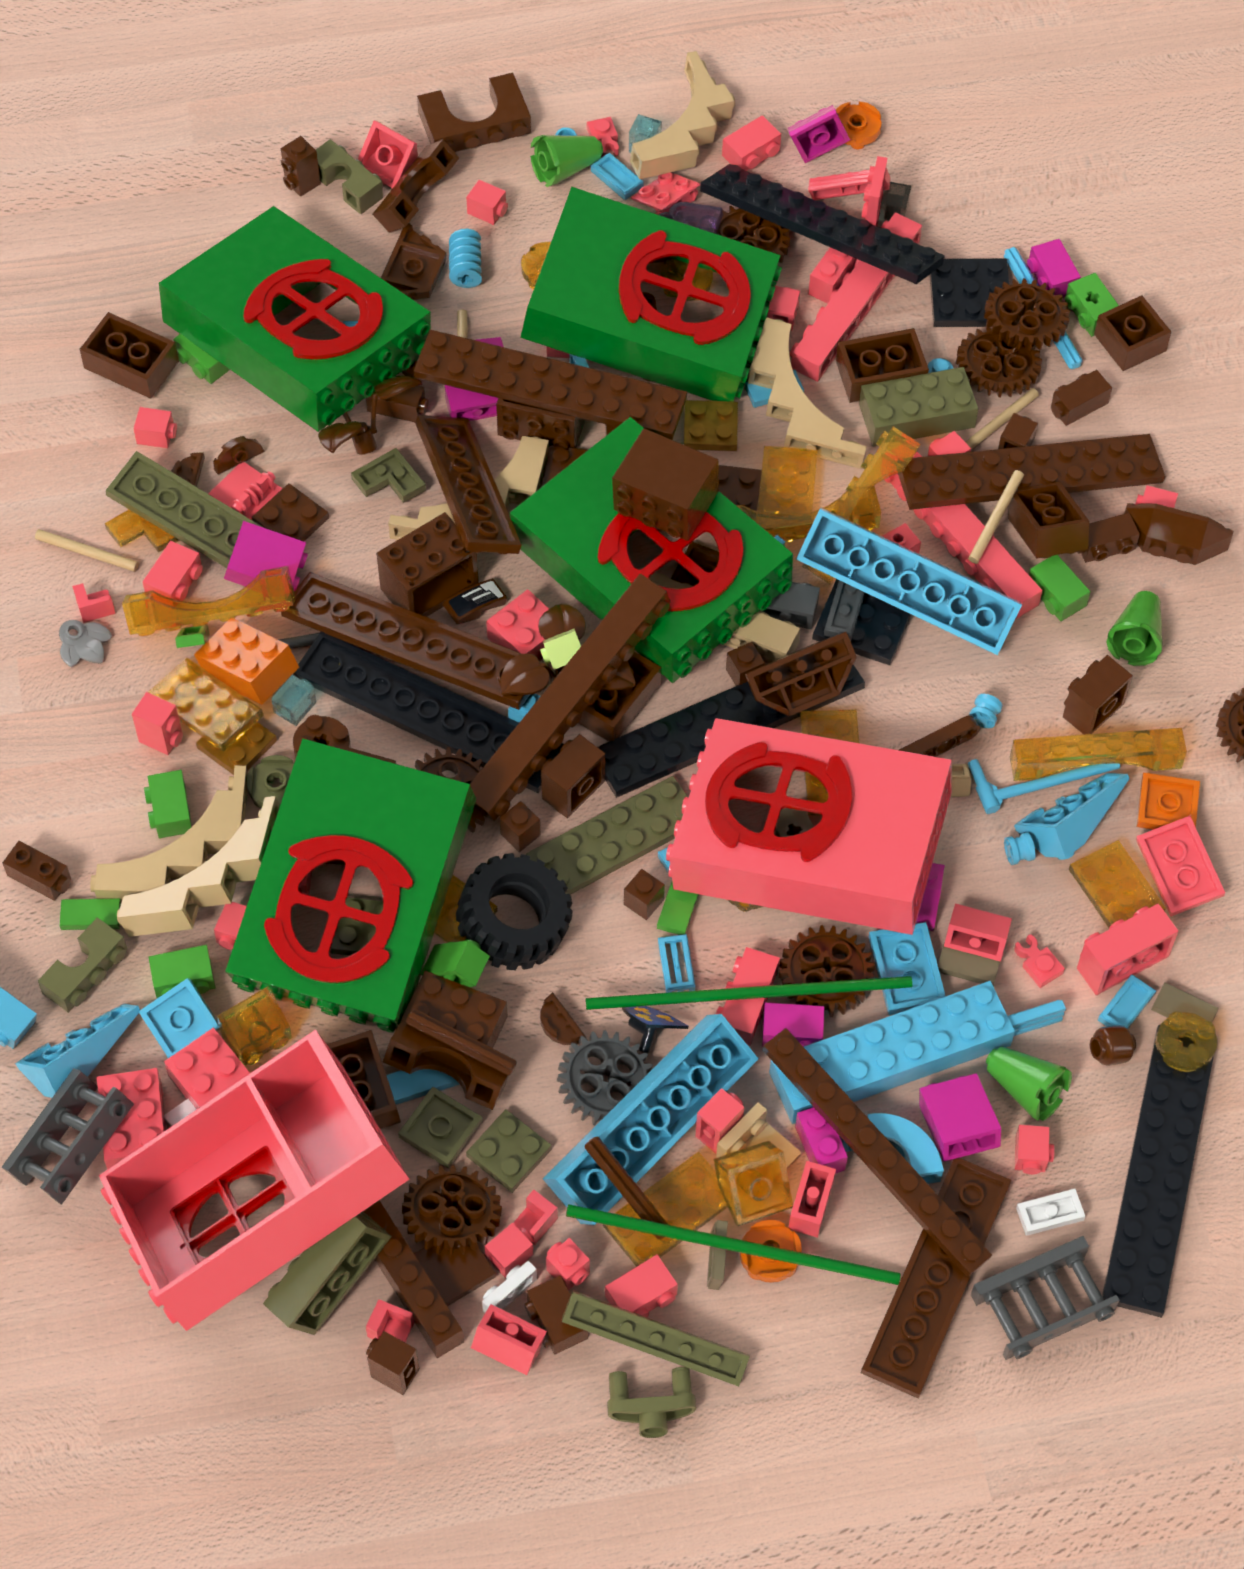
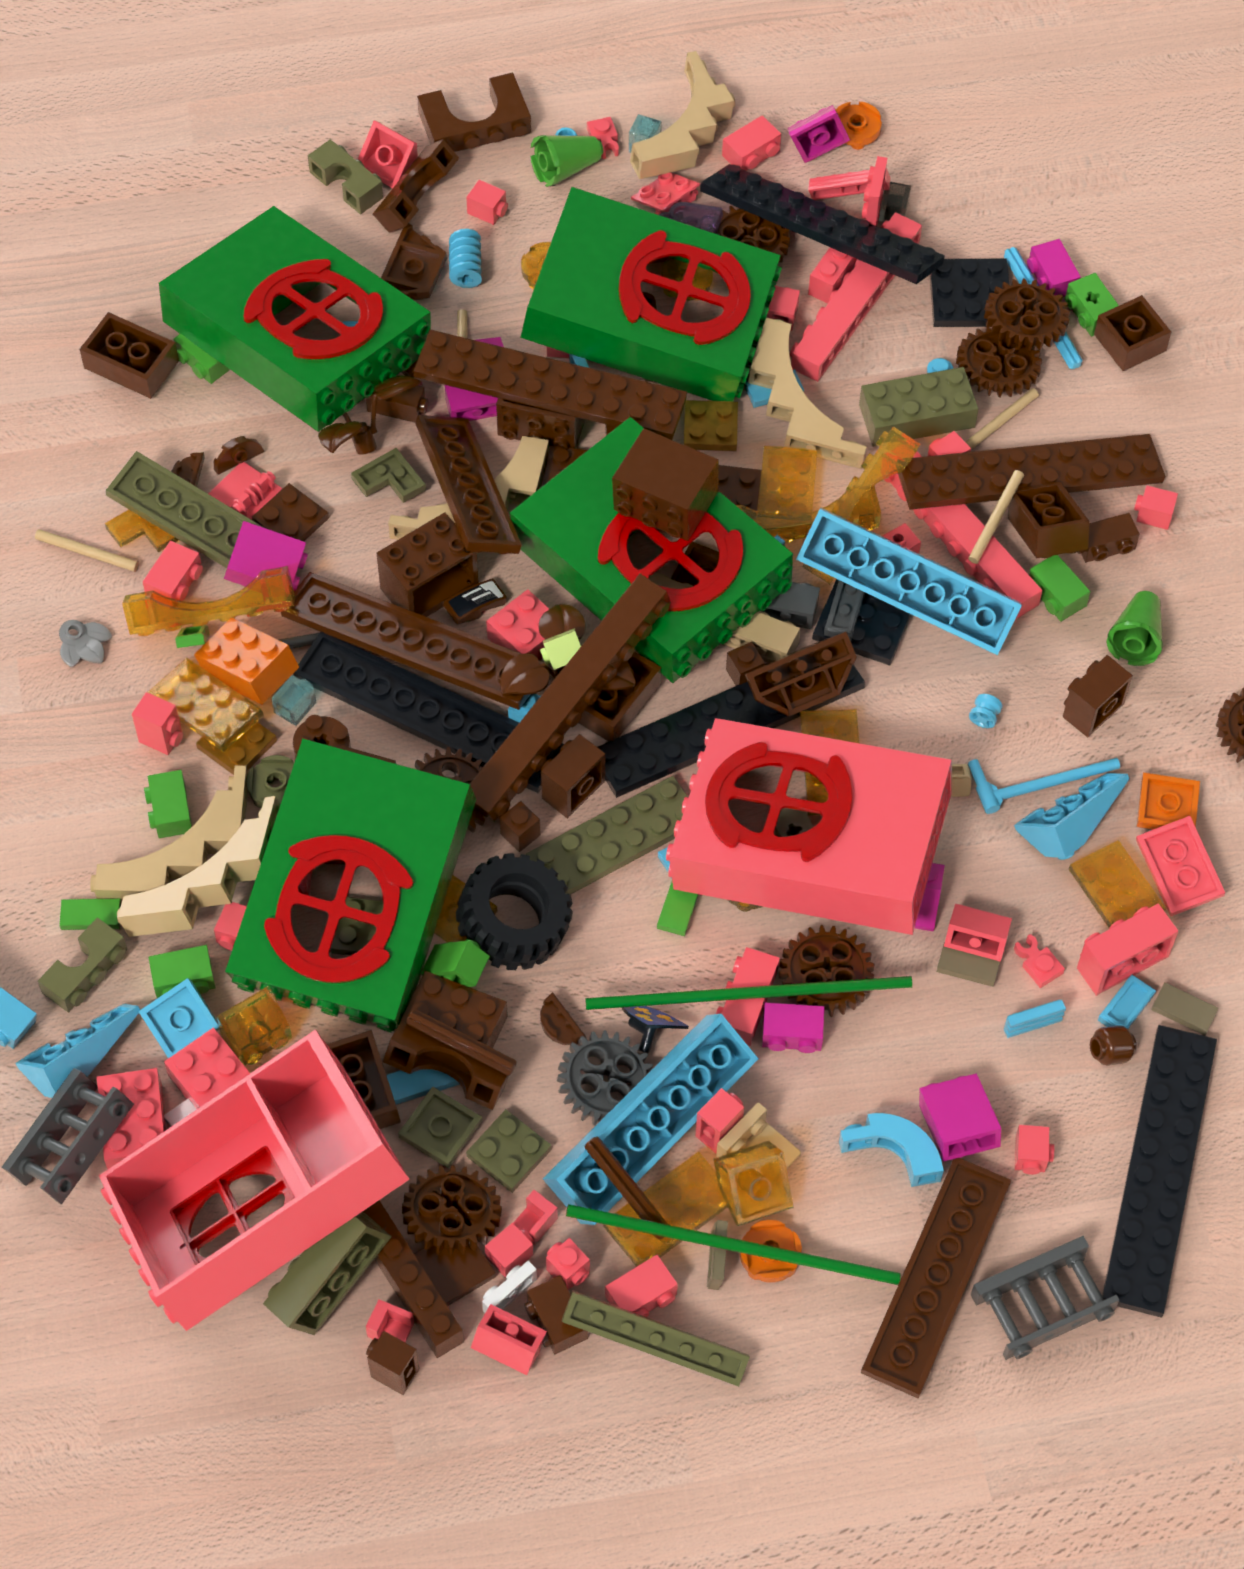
reddish brown brick [2,841,71,901] -> none
coral panel [72,583,116,623] -> none
coral brick [133,407,177,448] -> none
reddish brown brick [280,136,320,197] -> none
medium azure tile [591,152,644,200] -> none
olive connector [607,1367,696,1438] -> none
reddish brown brick [624,869,665,921] -> none
medium azure tile [658,934,696,993] -> none
reddish brown plate [762,1028,992,1277] -> none
medium azure brick [769,981,1015,1124] -> none
coral brick [788,1161,836,1238] -> none
dark pink brick [795,1107,848,1174] -> none
reddish brown brick [836,328,929,403] -> none
medium azure plate [868,922,946,1015] -> none
reddish brown beam [899,715,981,757] -> none
bright green cone [986,1046,1072,1121] -> none
reddish brown brick [998,413,1038,449] -> none
medium azure wheel [1004,832,1036,865] -> none
clear yellow arch [1010,728,1187,781] -> none
white plate [1016,1189,1085,1236] -> none
reddish brown brick [1051,369,1112,426] -> none
reddish brown wedge [1124,503,1234,565] -> none
clear yellow plate [1155,1012,1217,1072] -> none

